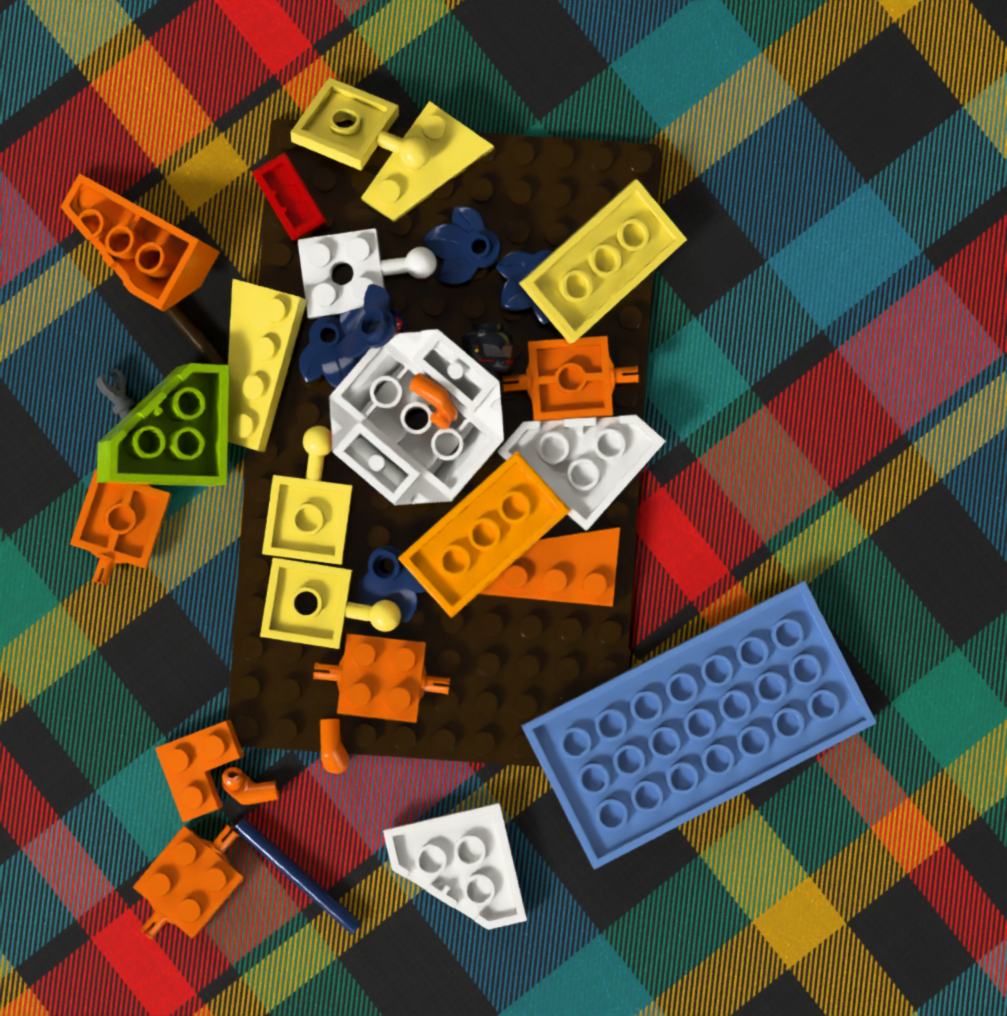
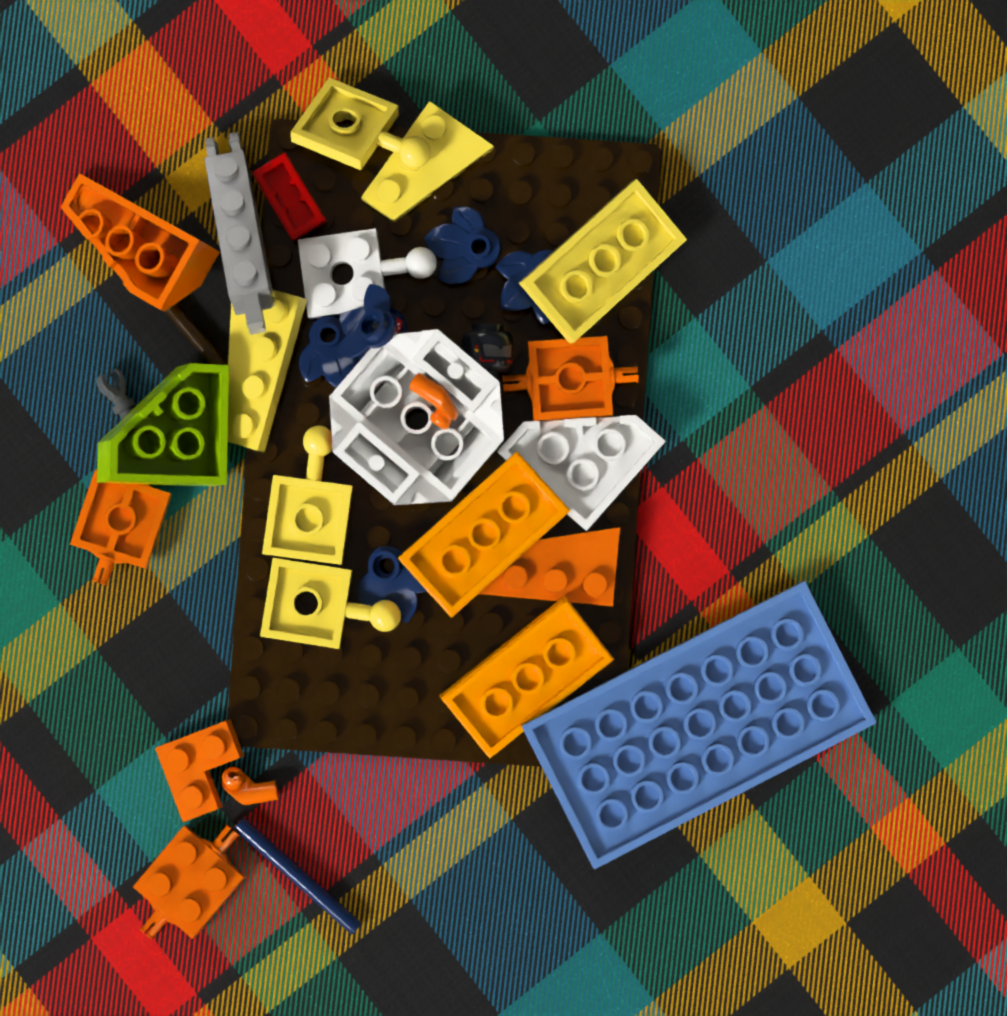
orange plate [313,634,450,723] -> none
orange arm [320,719,350,774] -> none
white plate [383,802,527,930] -> none
none -> light grey hinge [204,132,275,335]
none -> light orange plate [439,596,614,759]

